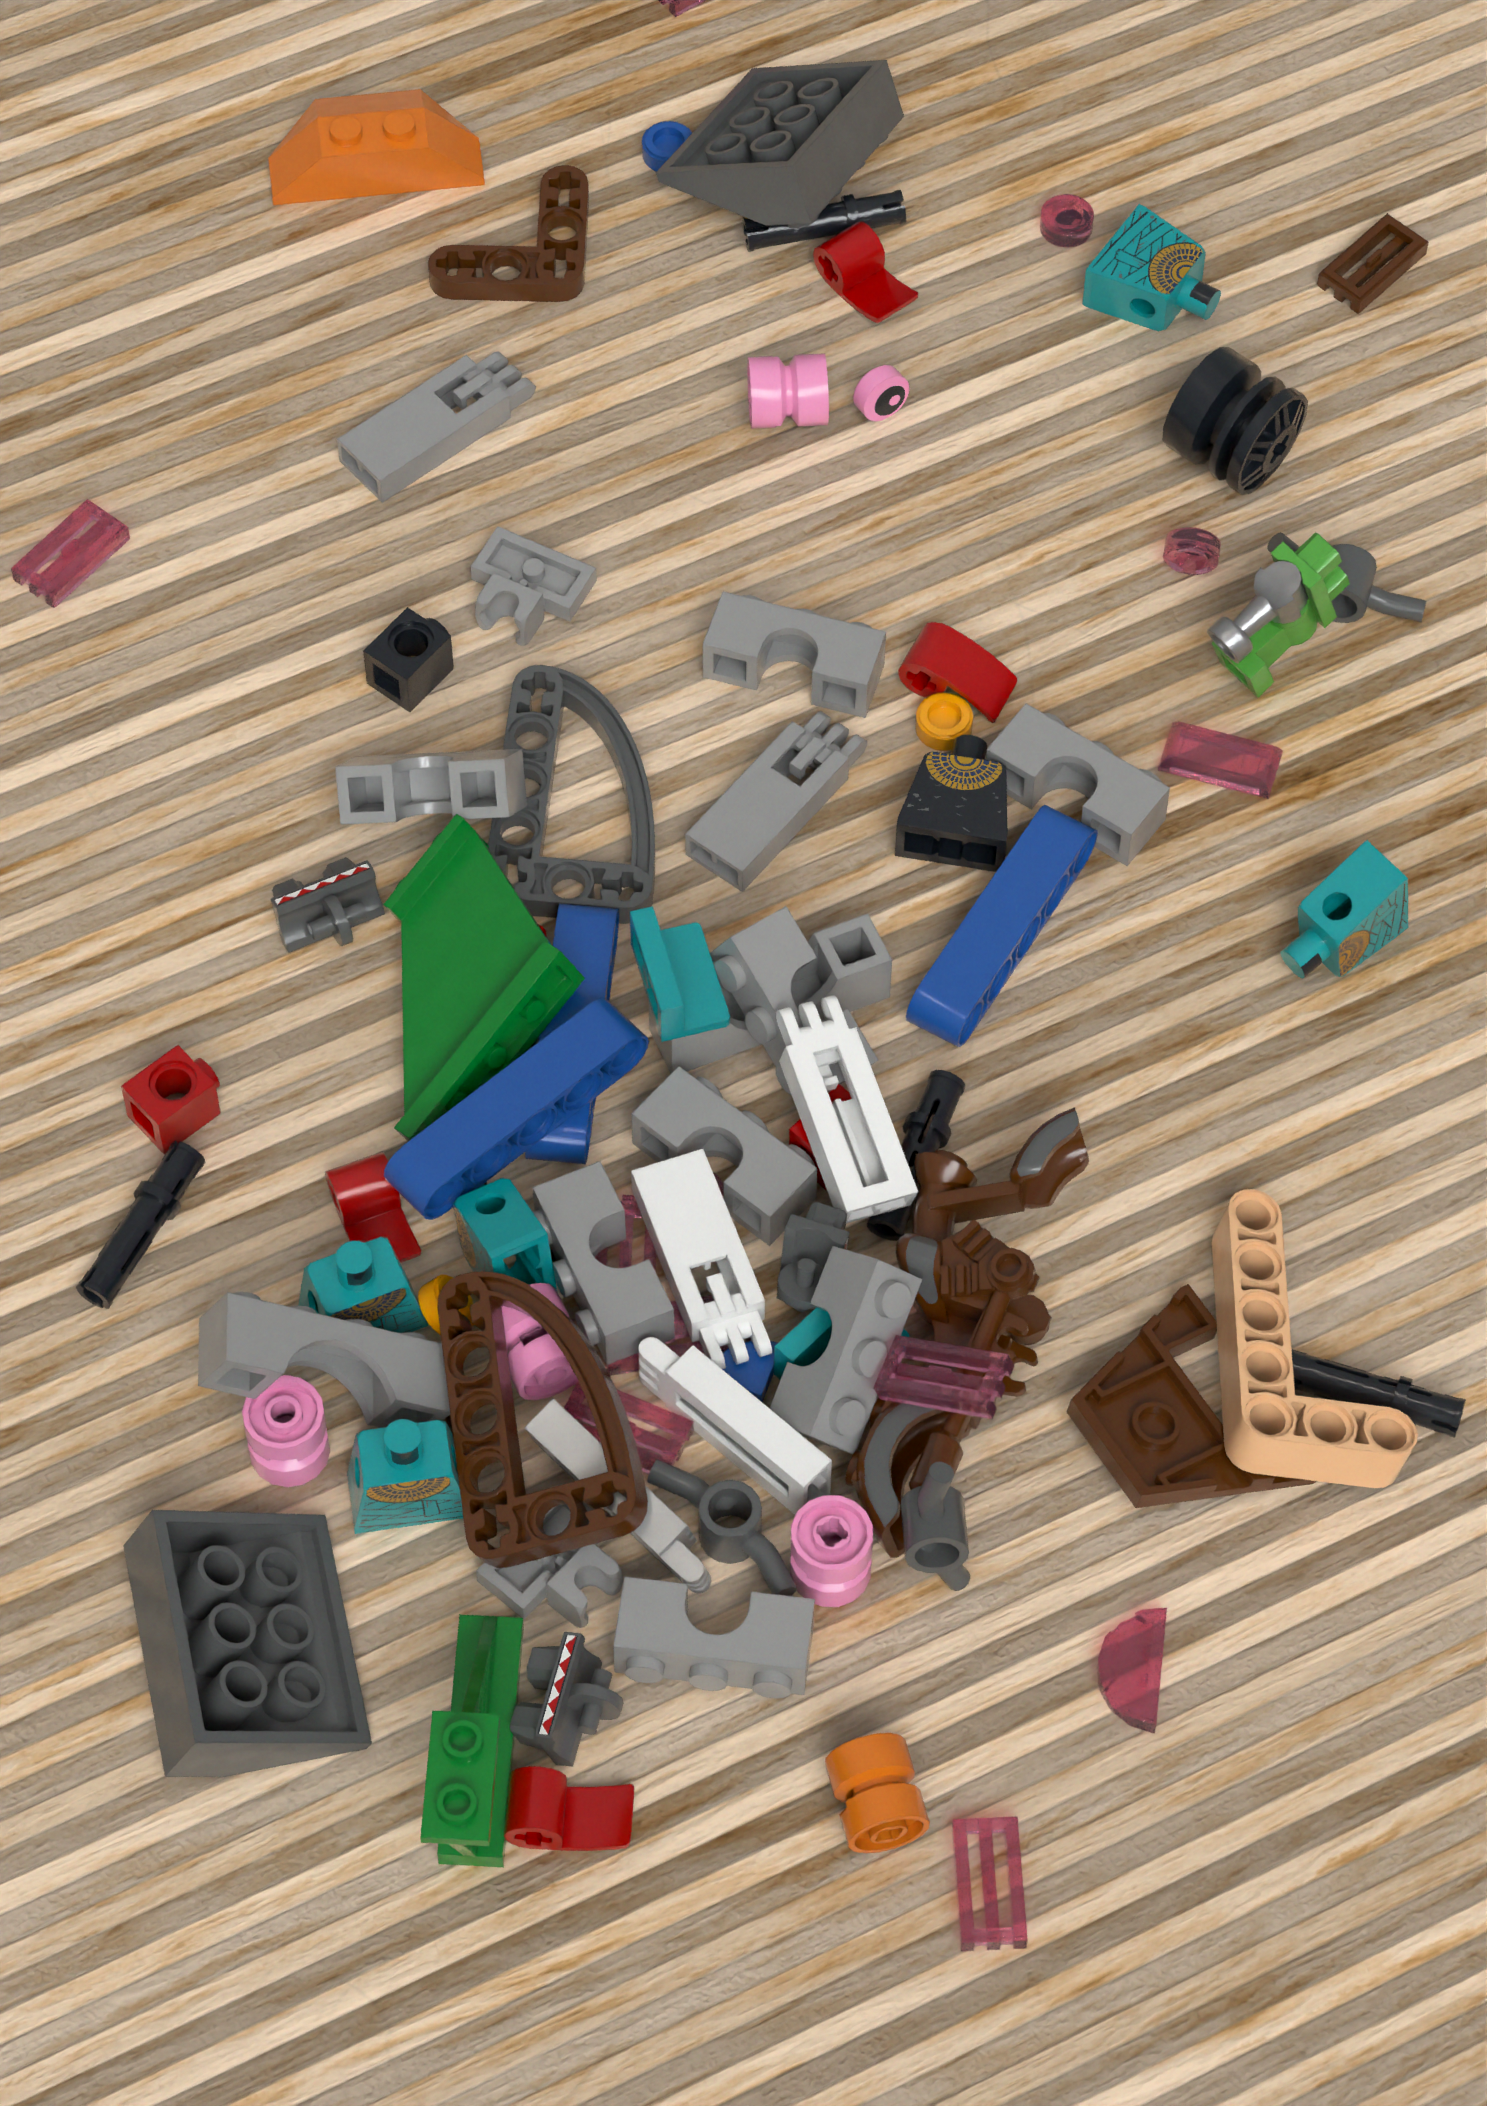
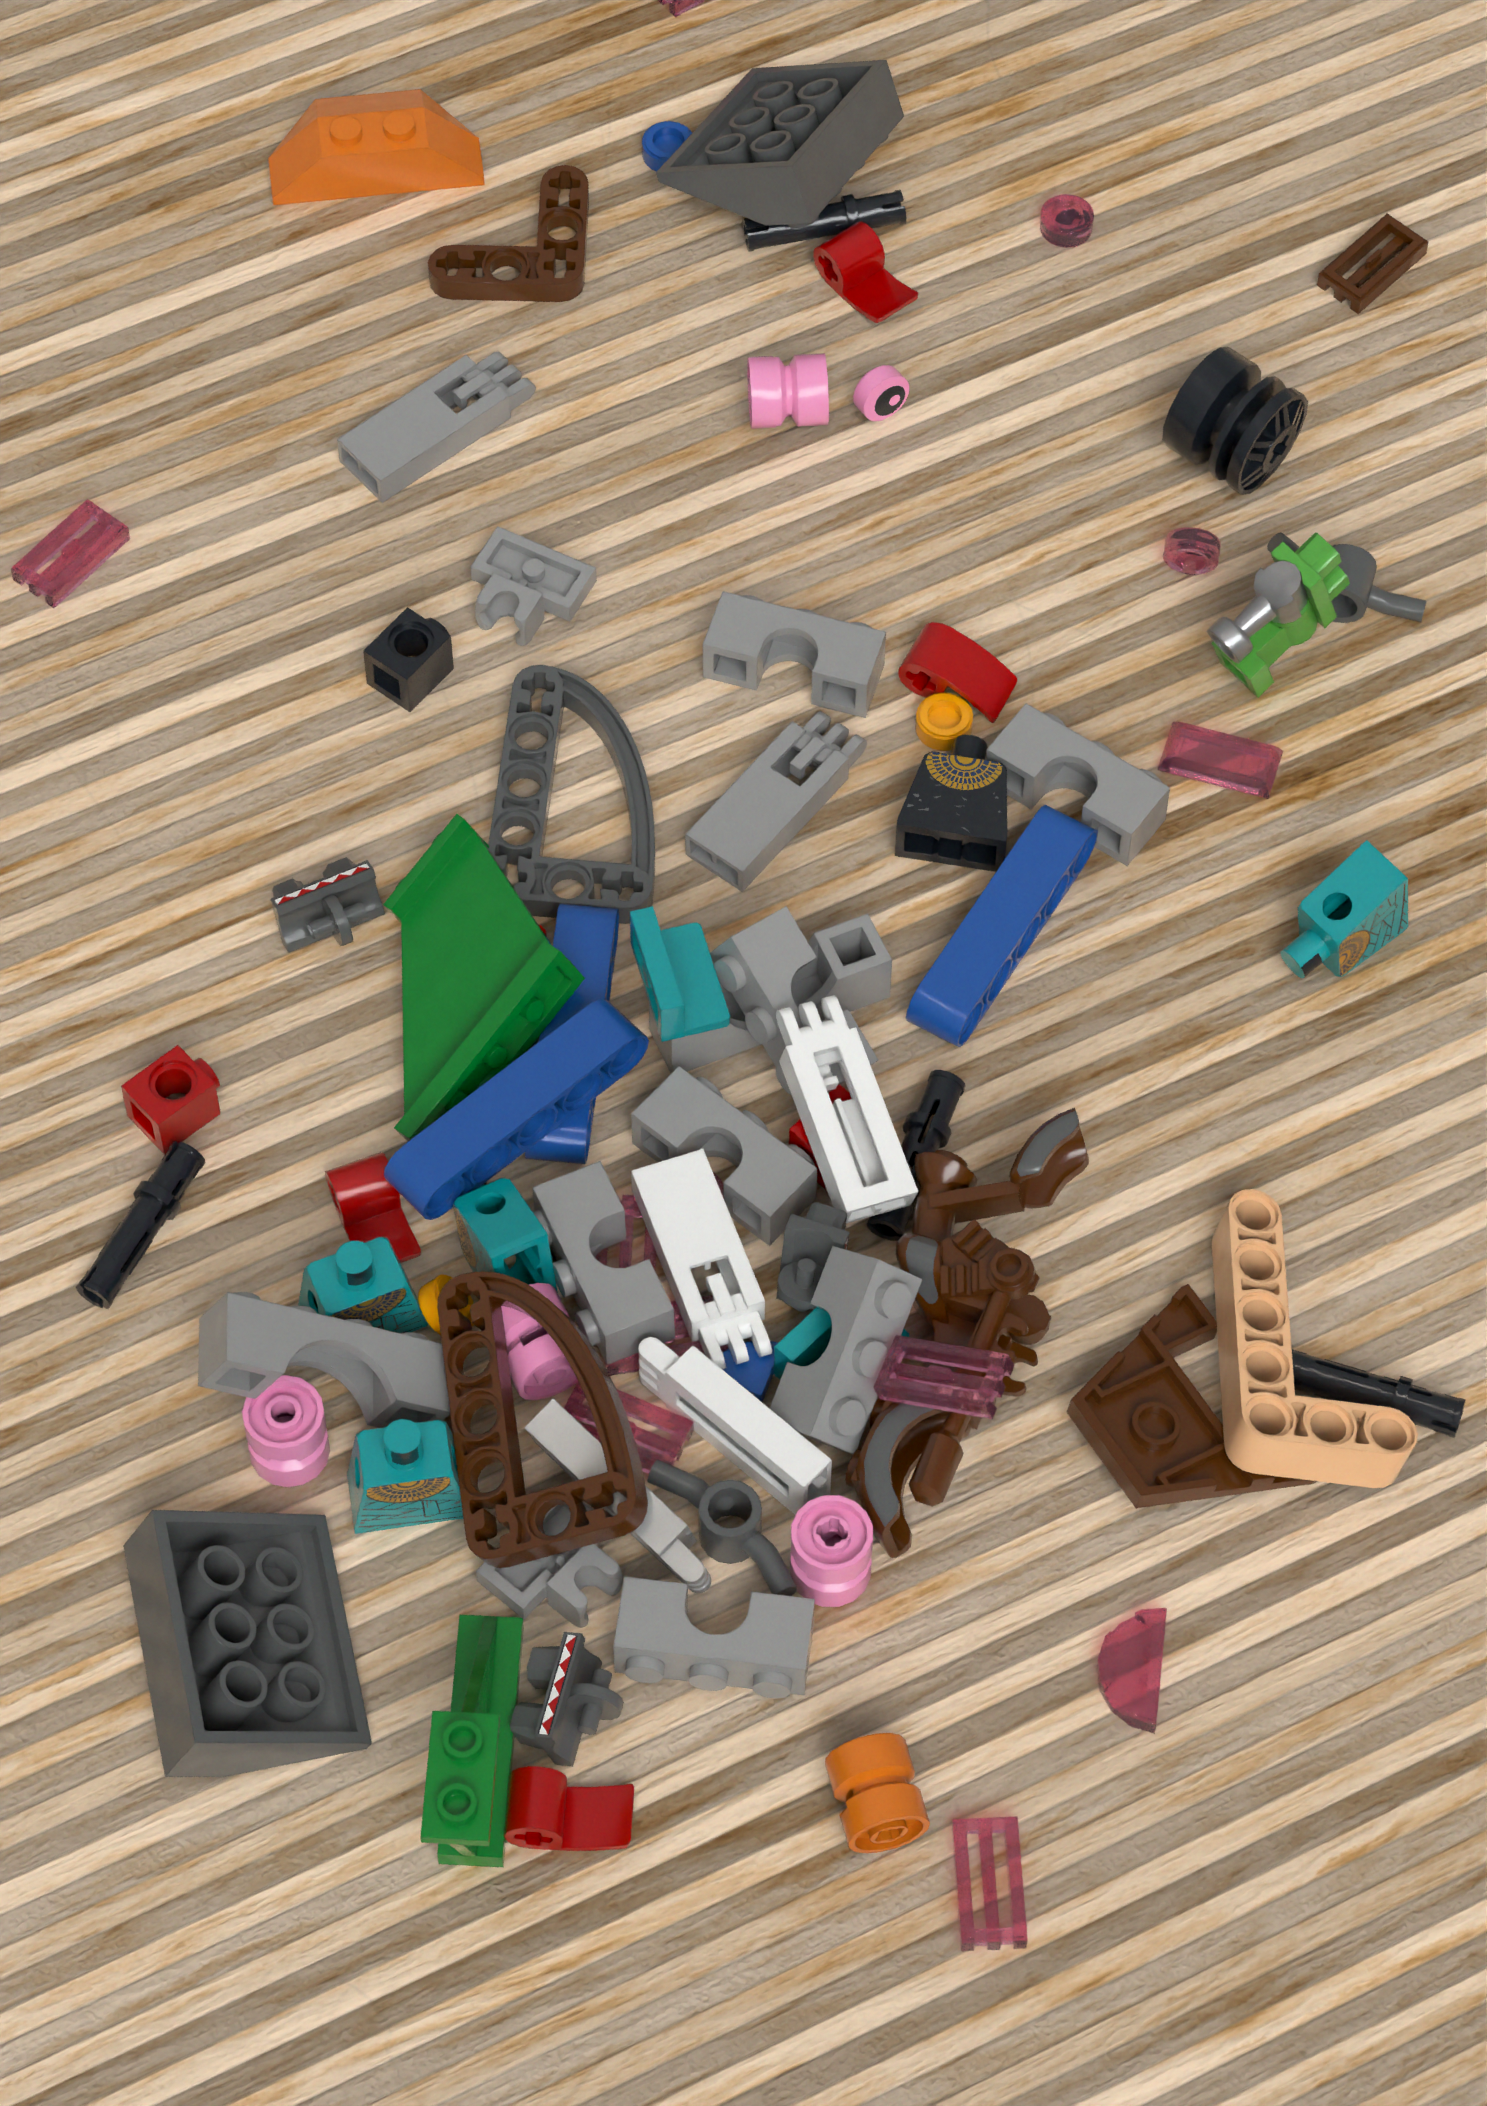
light grey arch [335,749,527,824] -> none
dark grey piece [900,1462,970,1591] -> none
teal torso [1082,204,1221,331] -> none

